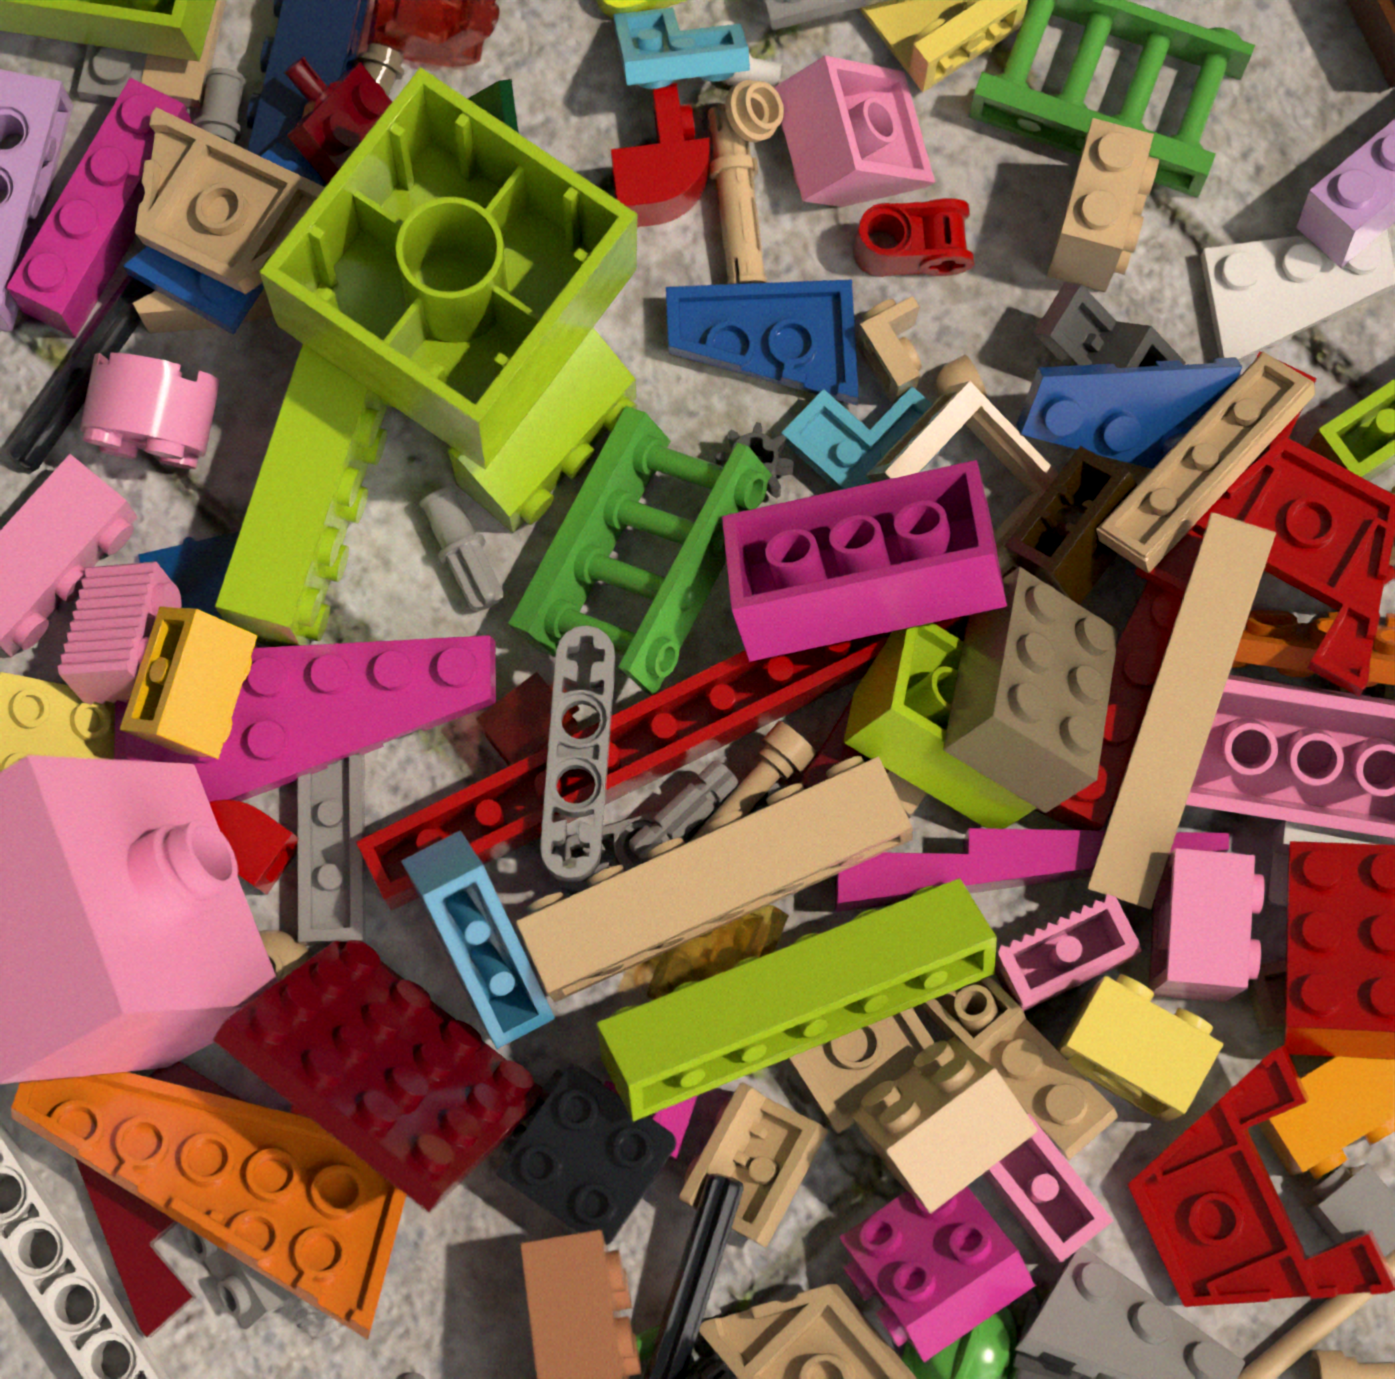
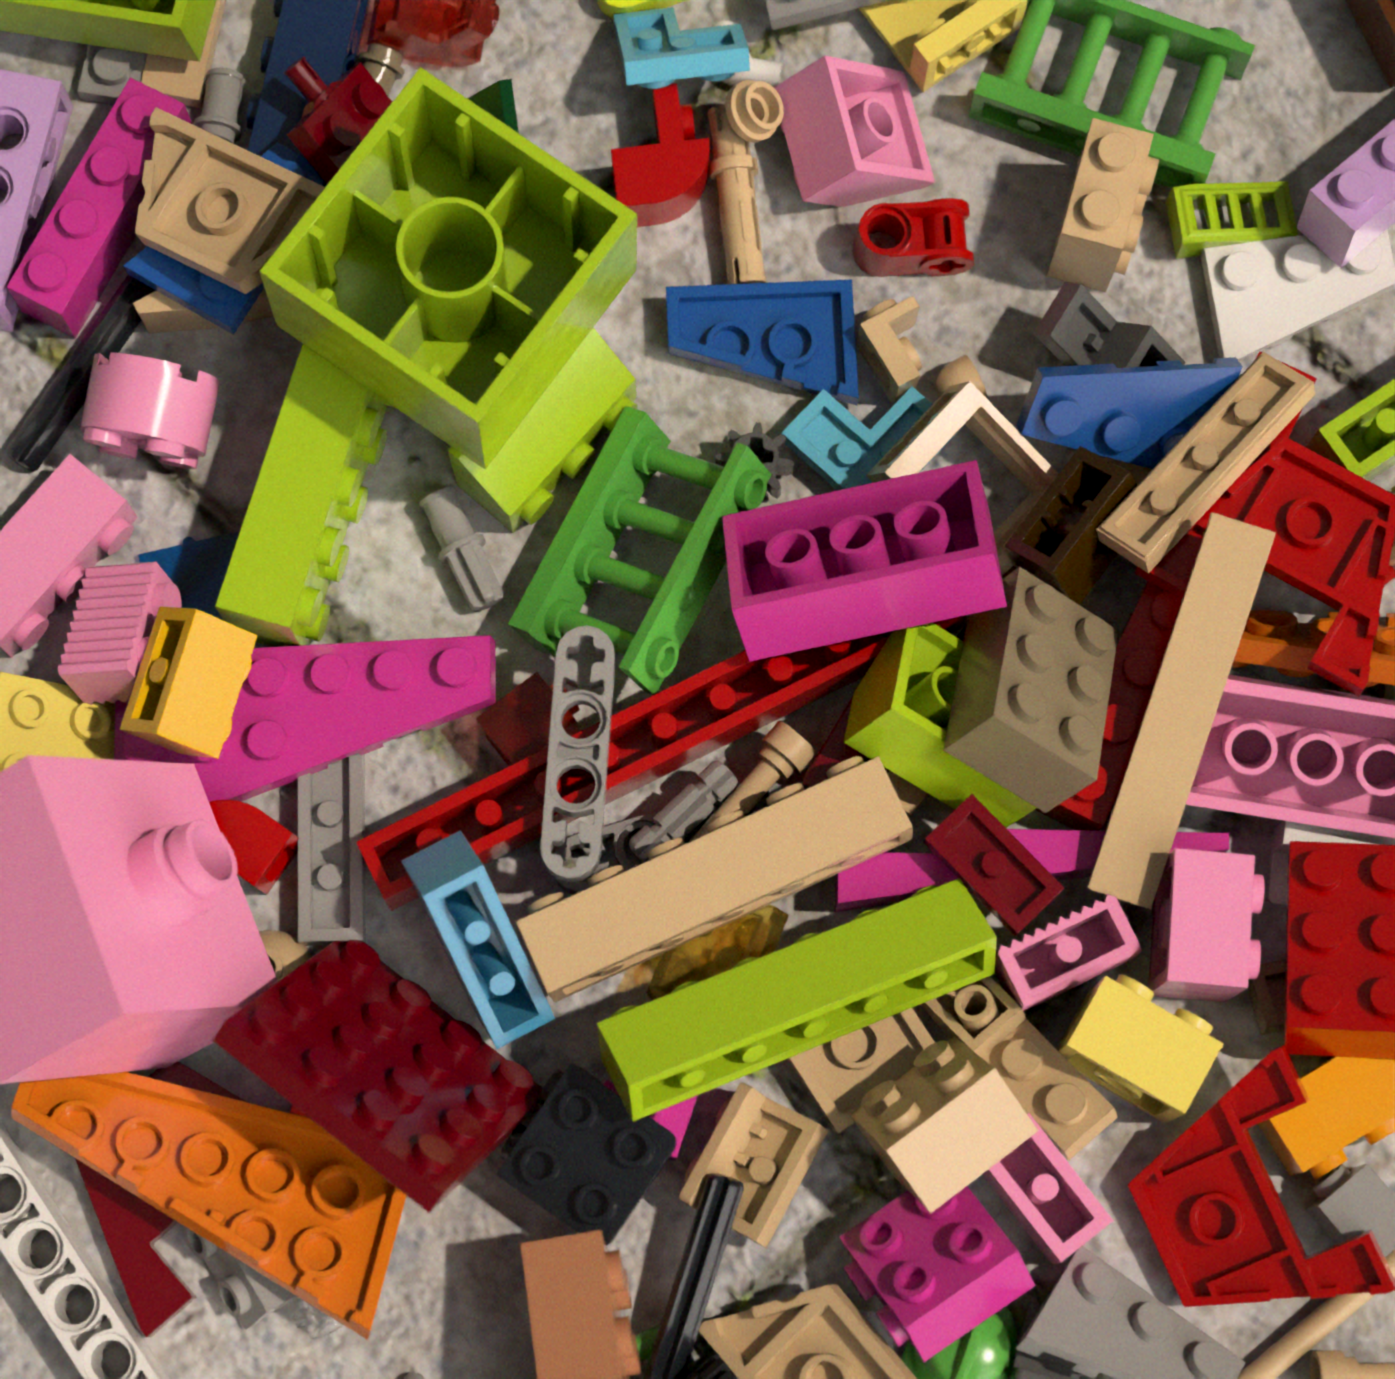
none -> dark red plate [923,794,1065,937]
none -> lime slope [1166,181,1298,259]

